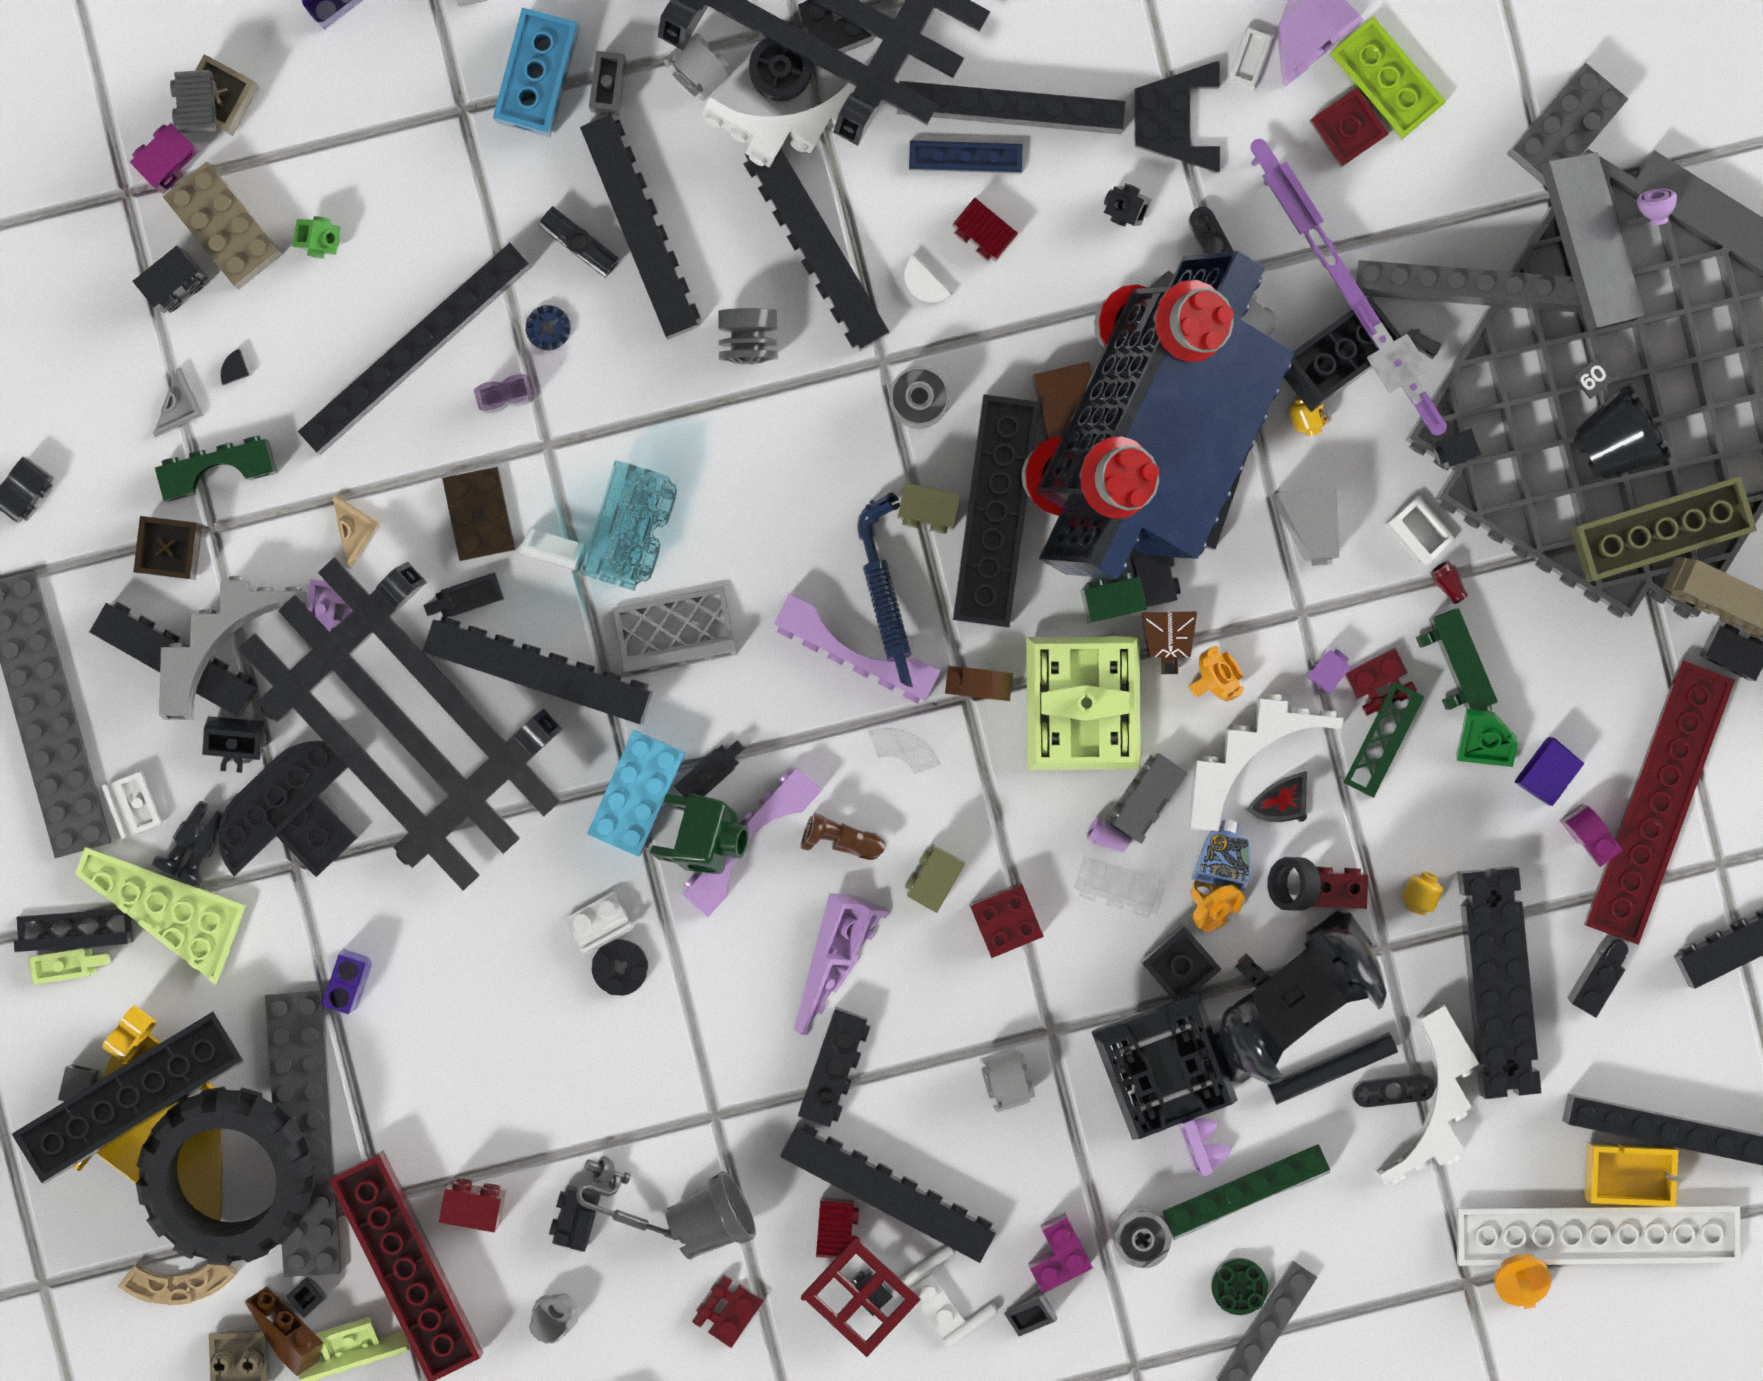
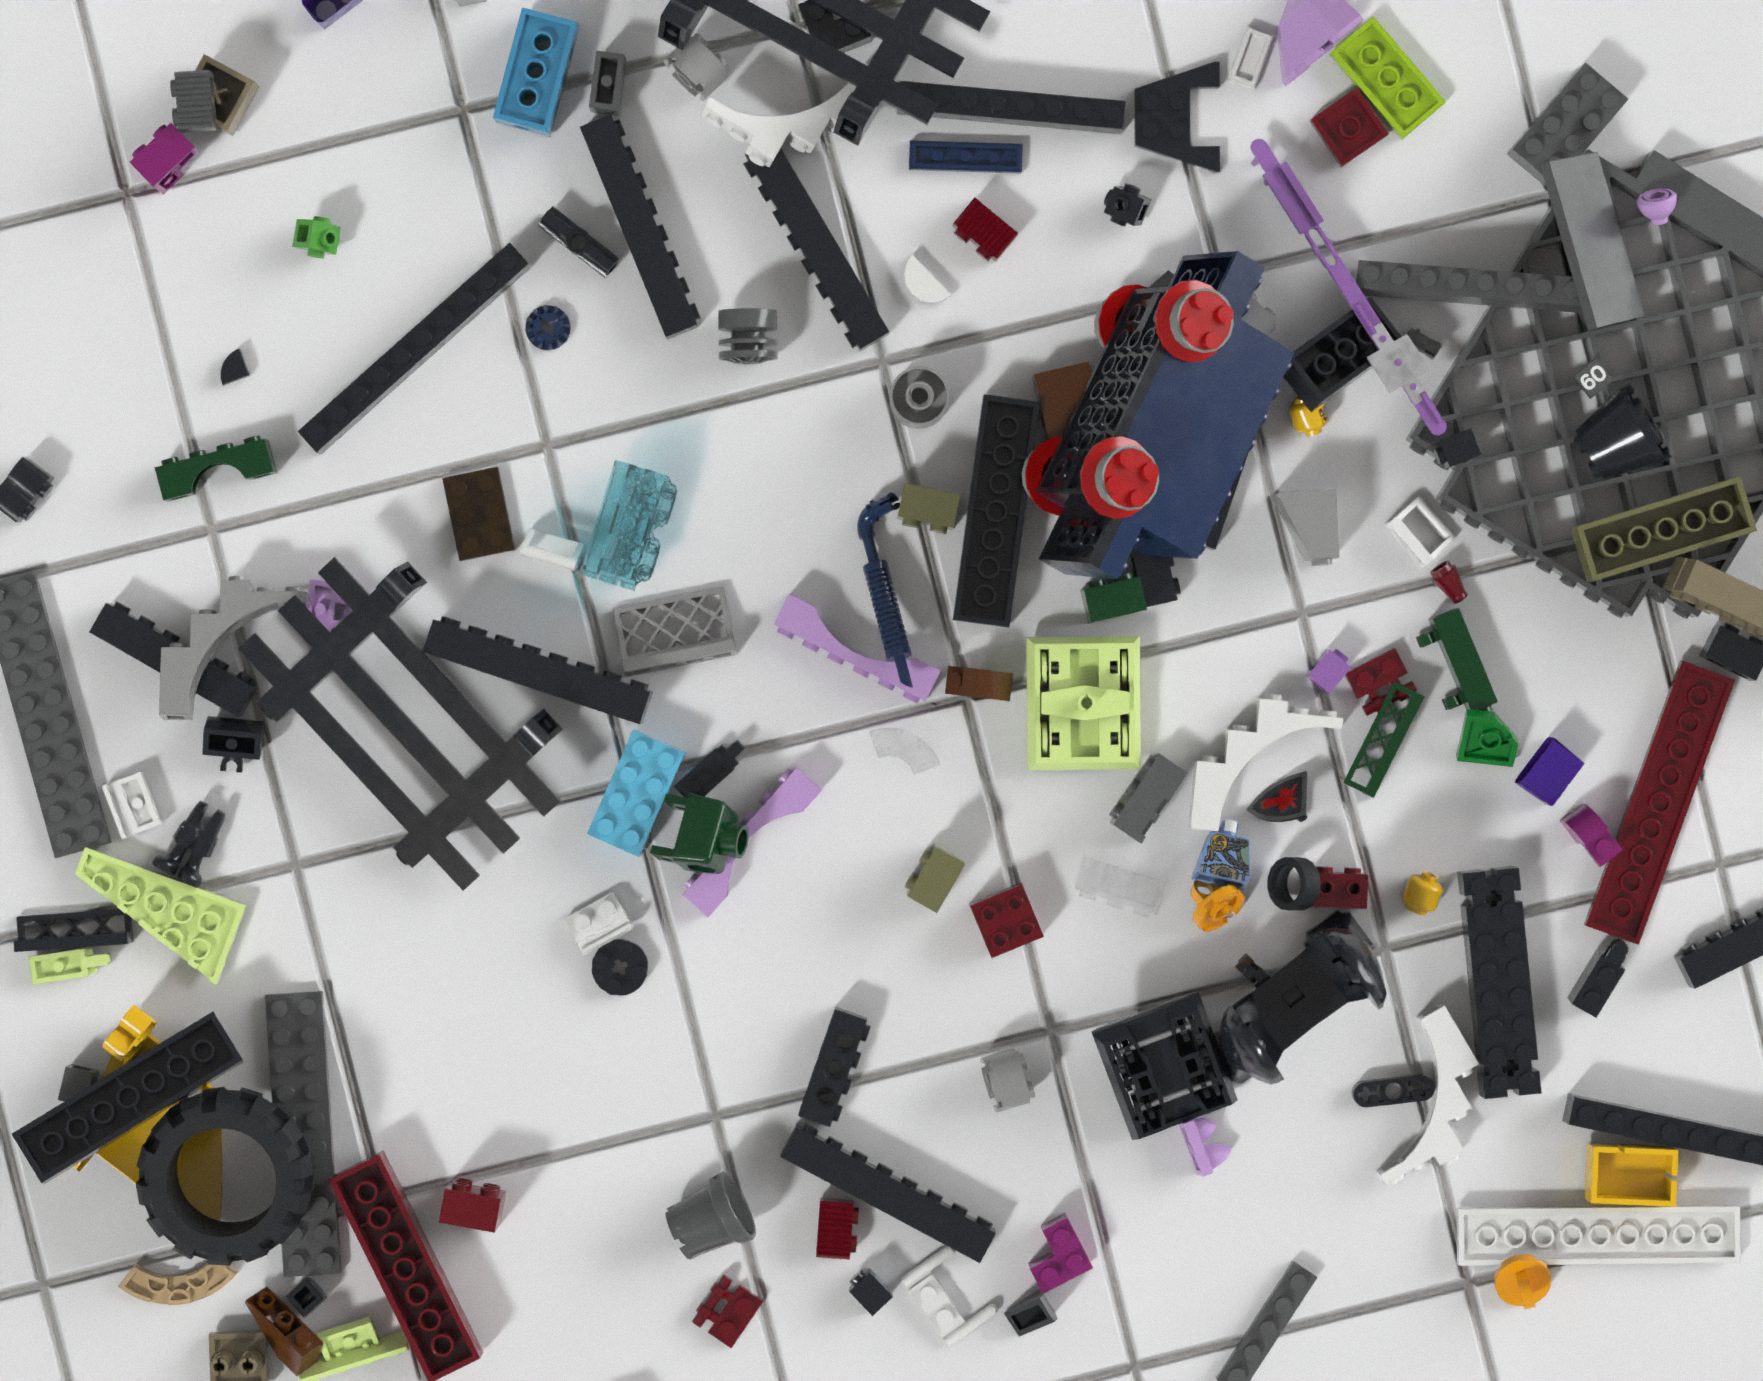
black brick [132,245,208,313] -> none
dark brown brick [133,516,203,580] -> none
light grey tile [153,367,204,437] -> none
dark tan brick [163,162,283,289] -> none
black plate [219,741,358,877] -> none
dark purple piece [321,949,372,1014] -> none
tan tile [332,495,380,567] -> none
black hinge [423,572,504,617] -> none
clear purple brick [474,374,536,413] -> none
light grey hair [529,1293,579,1344] -> none
black brick [549,1185,601,1252] -> none
dark grey piece [576,1156,678,1240] -> none
black wheel [749,38,812,101] -> none
lavender wedge [794,893,889,1035] -> none
reddish brown piece [801,813,885,860] -> none
dark red window [801,1237,921,1357] -> none
lavender cone [1087,818,1131,852] -> none
light grey brick [1113,1207,1171,1268] -> none
black brick [1140,924,1222,999] -> none
reddish brown torso [1141,611,1197,674] -> none
dark green arch [1162,1144,1330,1240] -> none
black beam [1188,207,1234,254] -> none
light orange tile [1188,646,1244,702] -> none
dark green tile [1211,1258,1268,1315] -> none
black piece [1267,1032,1398,1105] -> none

